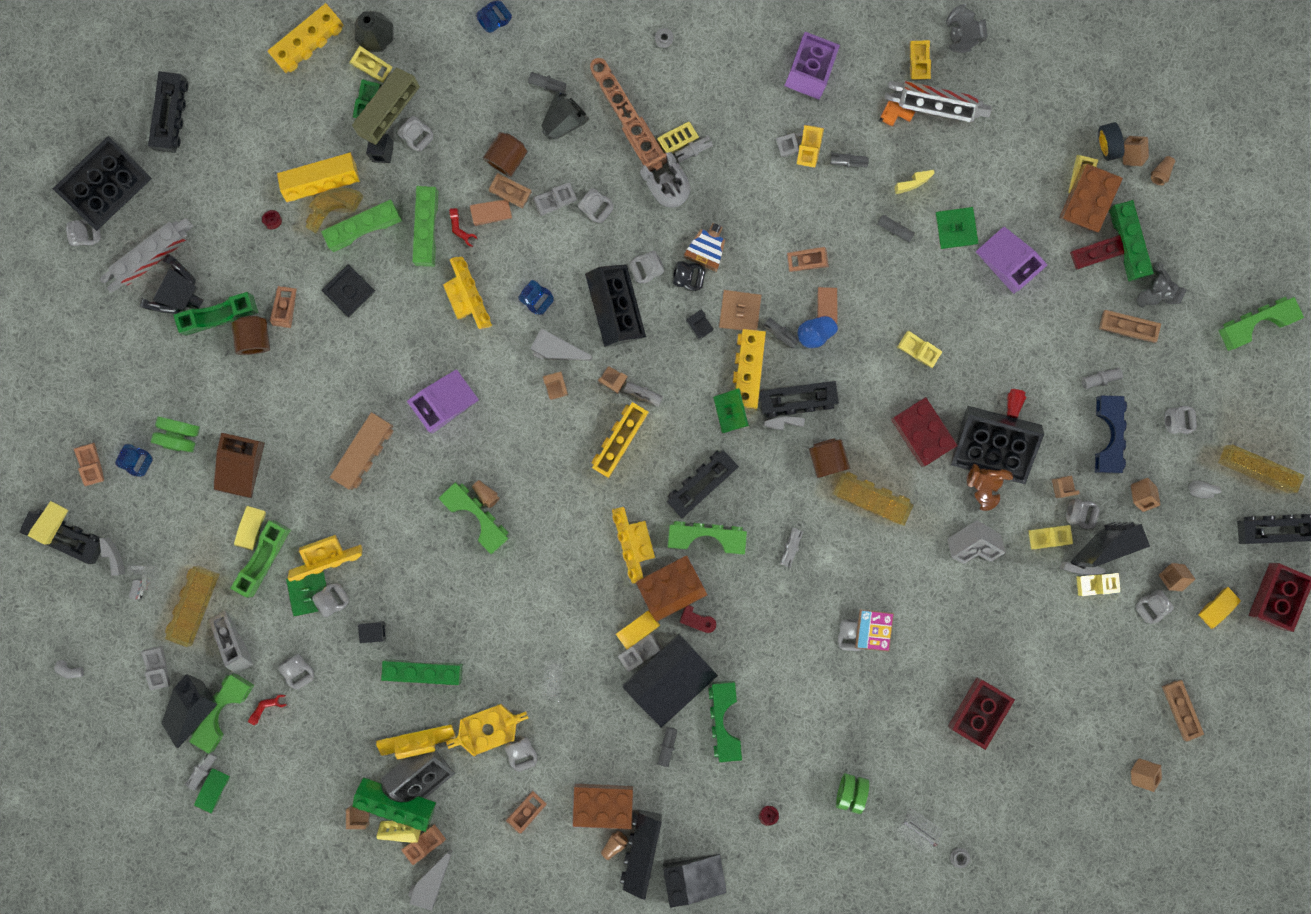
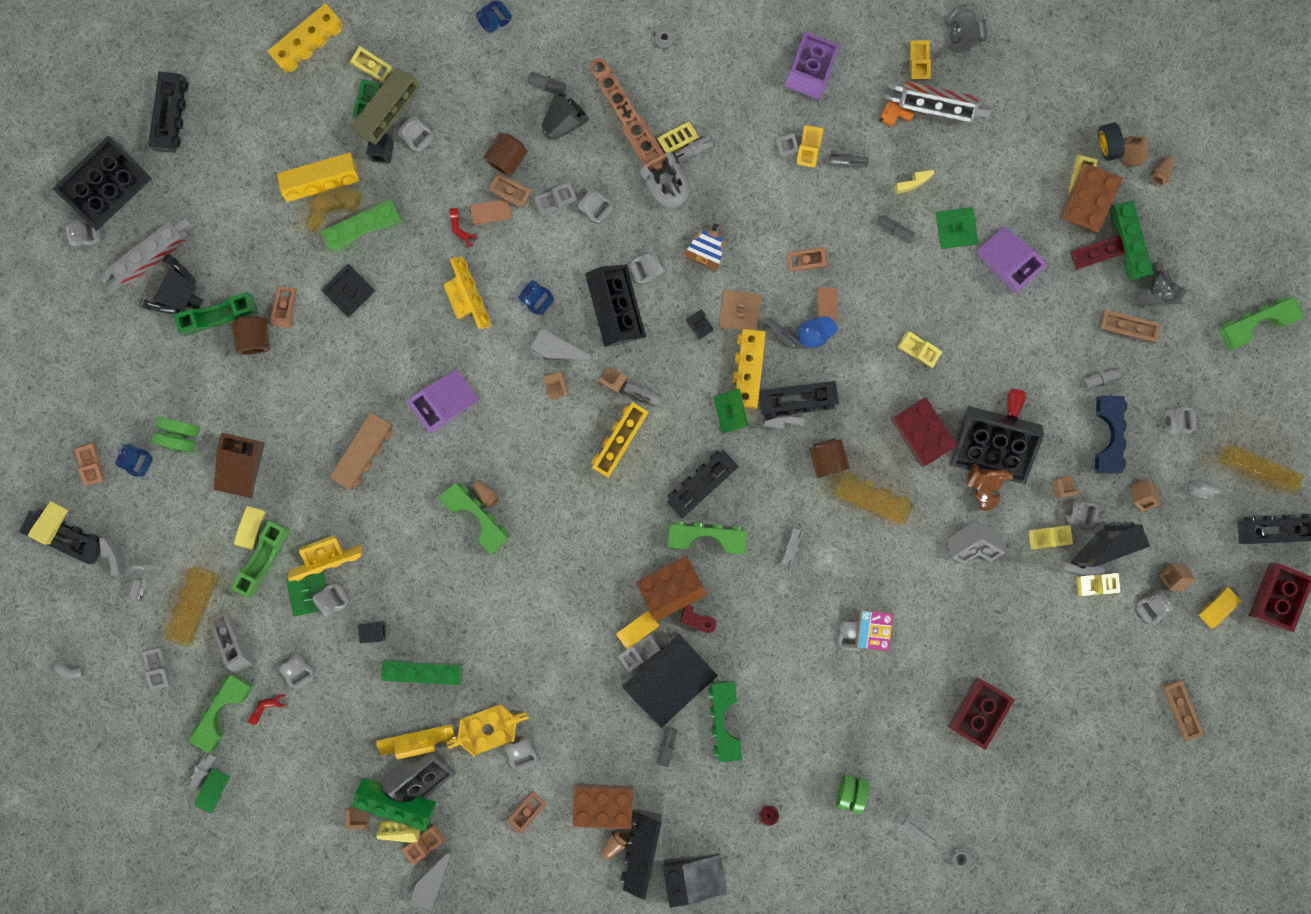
black slope [161,674,218,748] -> none
dark red tile [262,210,282,230] -> none
pearl dark grey cone [355,11,393,52] -> none
bright green arch [412,186,439,267] -> none
yellow bracket [612,507,655,584] -> none
black piece [672,261,706,291] -> none
medium nougat panel [1131,759,1162,792] -> none

